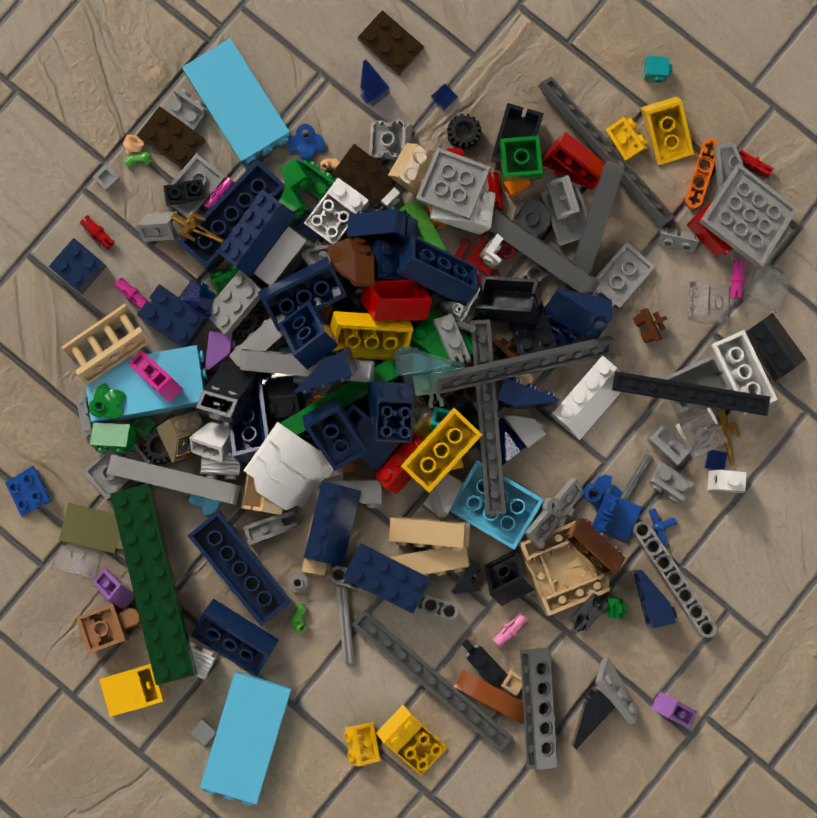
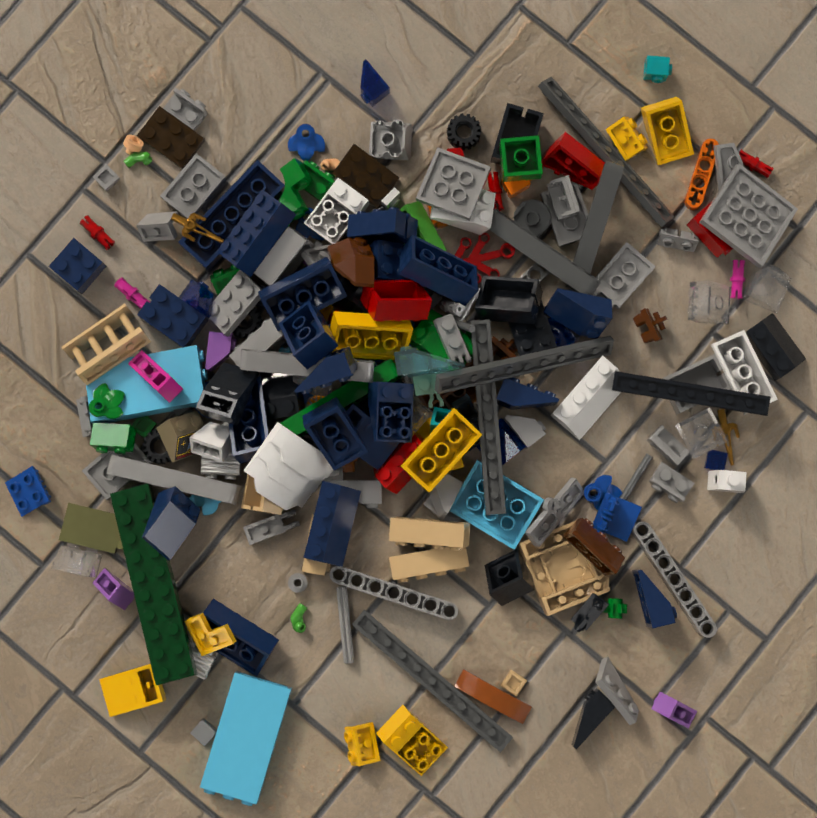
medium nougat brick [76,603,140,654] -> none
black slope [163,179,205,206] -> none
medium azure brick [182,38,291,166] -> none
dark blue brick [187,511,293,626] -> none
dark pink pin [202,177,235,211] -> none
dark blue brick [343,543,431,614] -> none
dark brown plate [357,10,424,76] -> none
tan brick [388,143,433,196] -> none
clear blue tile [431,83,458,111] -> none
black slope [451,561,481,594] -> none
black hinge [461,639,508,686] -> none
white bracket [479,234,503,267] -> none
bright pink pin [493,612,529,648] -> none
dark grey brick [520,648,558,770] -> none
blue piece [648,508,677,546] -> none
none -> slope [142,486,201,560]
none -> yellow plate [184,613,236,656]

